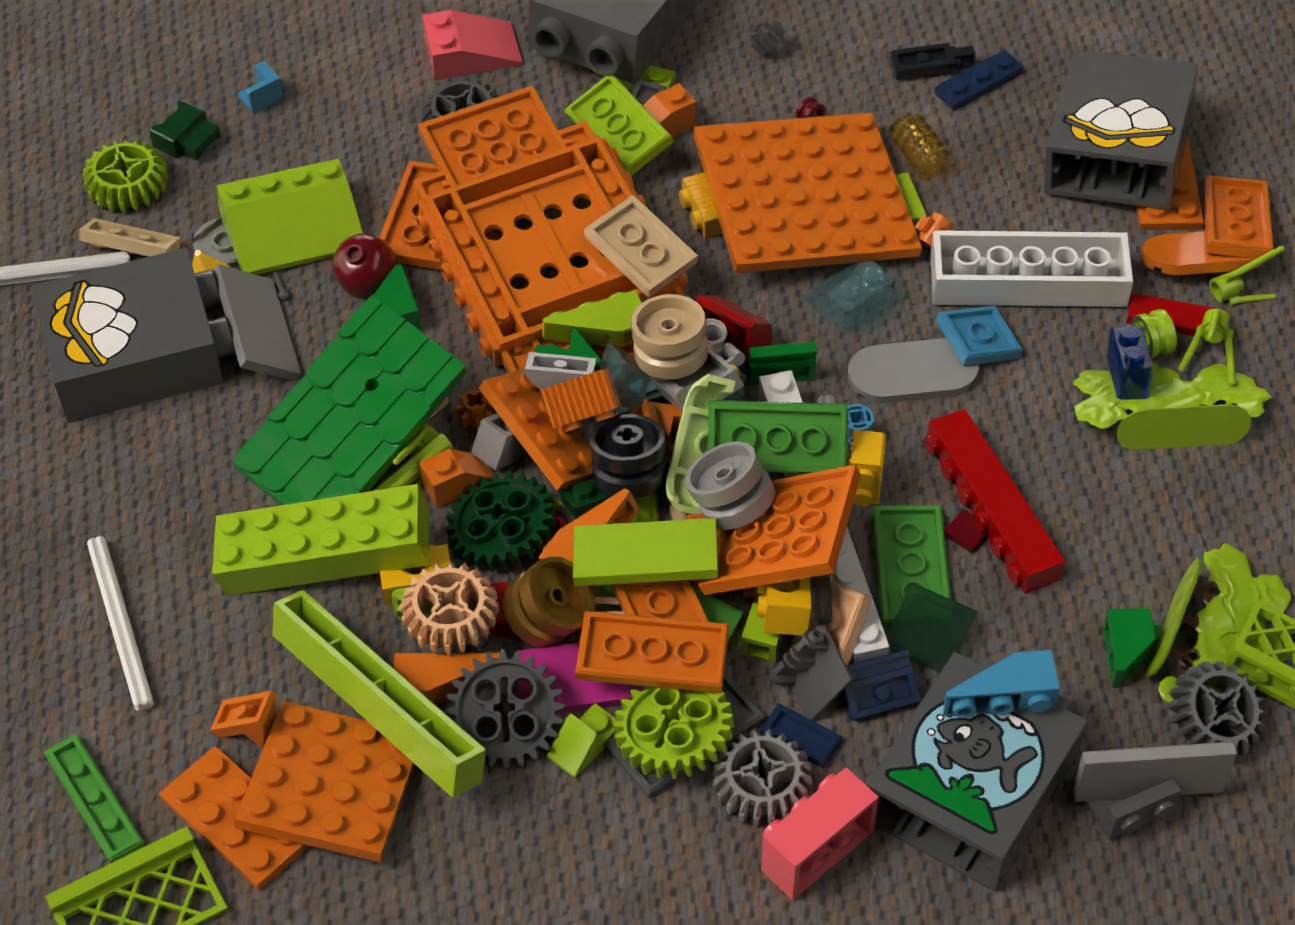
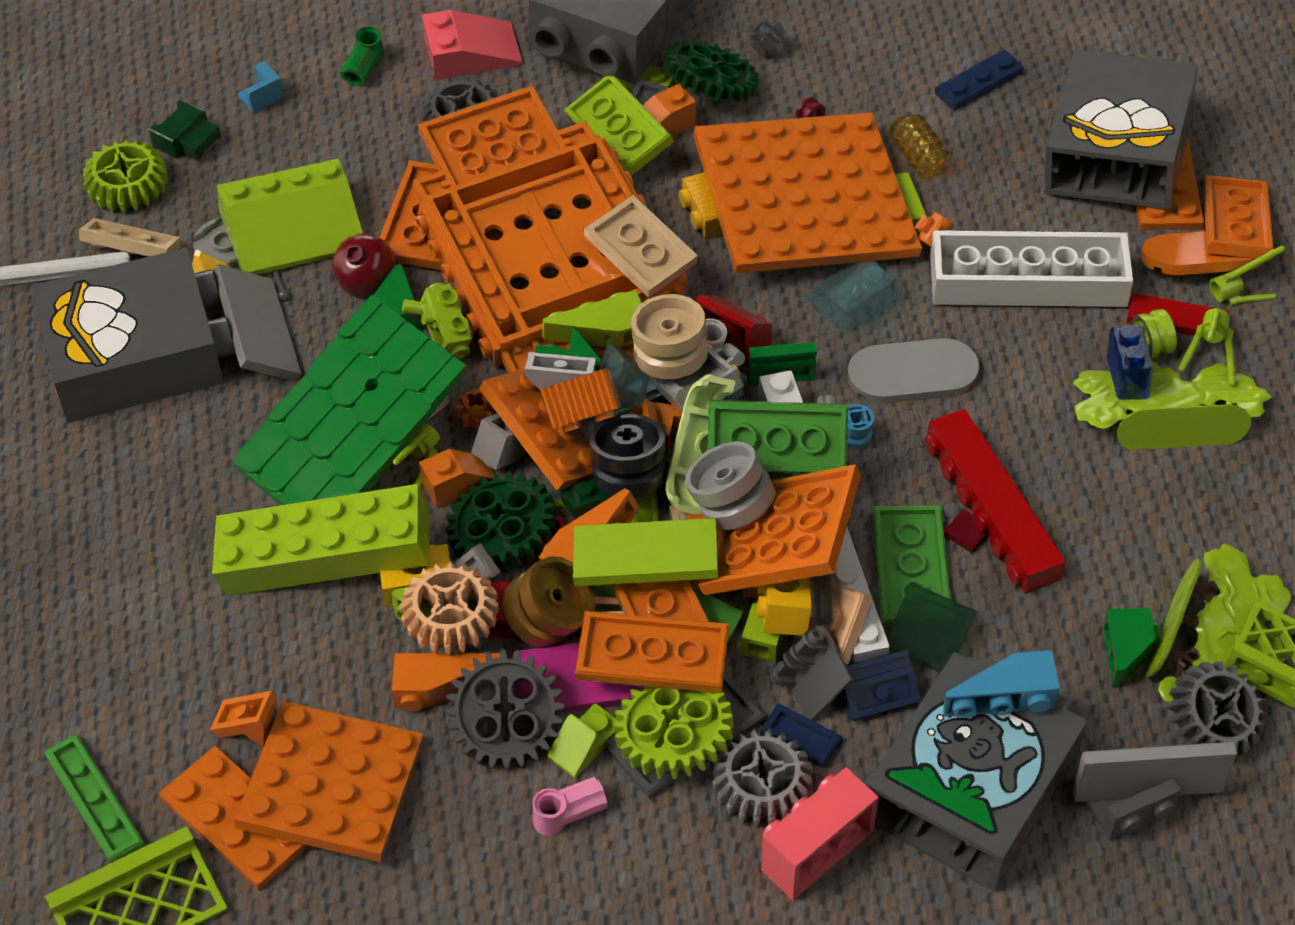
white axle [87,536,154,712] -> none
lime brick [272,590,486,798] -> none
lime axle [372,433,453,491] -> none
yellow brick [848,430,886,506] -> none
black hinge [890,42,976,80] -> none
dark azure tile [936,305,1023,366] -> none
none -> green piece [340,26,384,86]
none -> lime brick [402,283,472,359]
none -> light grey tile [453,543,500,580]
none -> bright pink piece [533,777,608,836]
none -> dark green gear [663,39,760,103]

